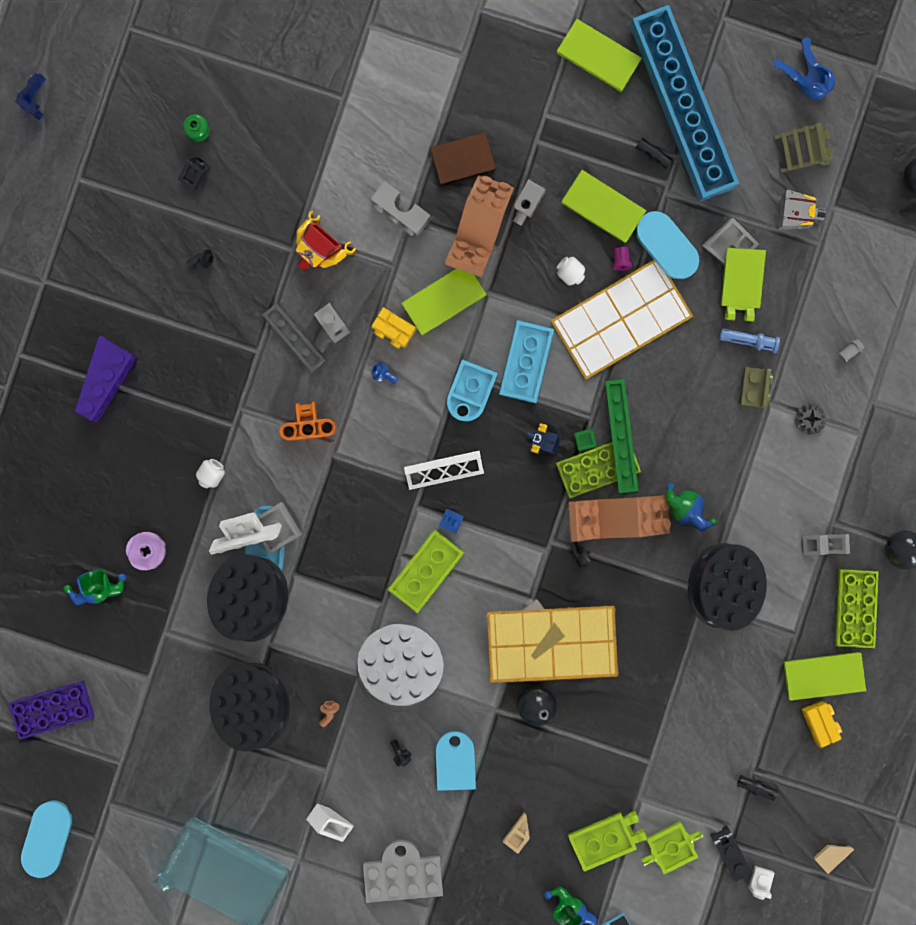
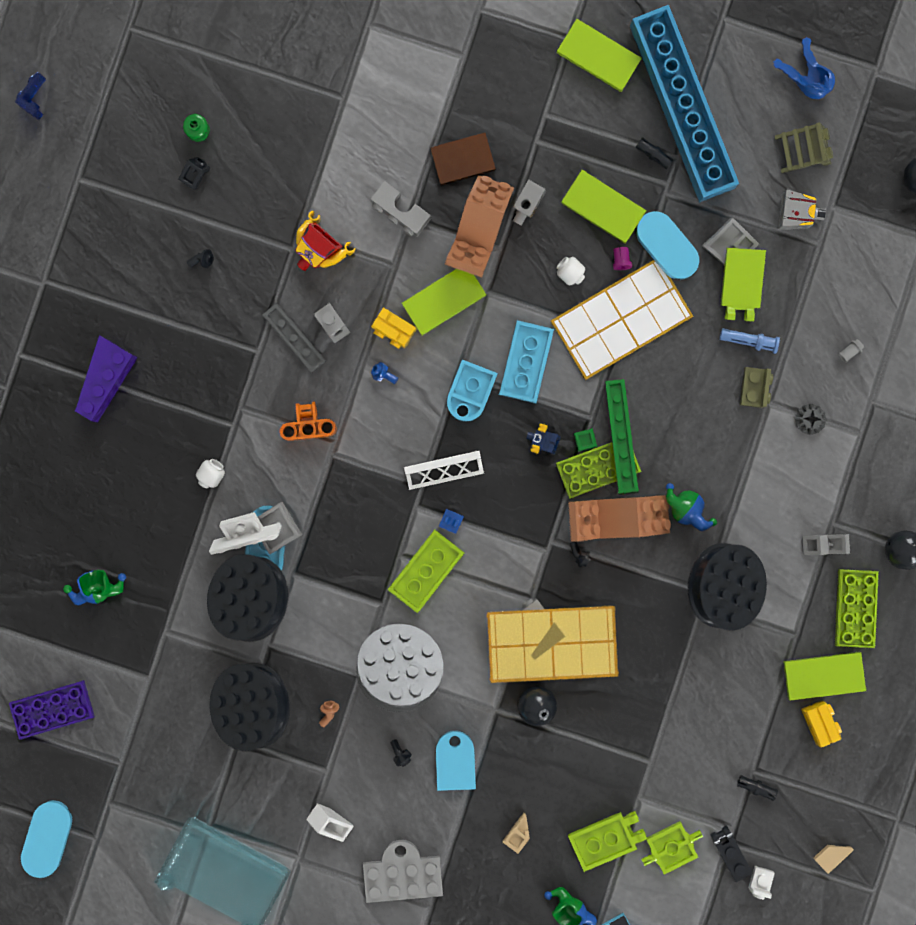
lavender plate [126,532,166,570] -> none

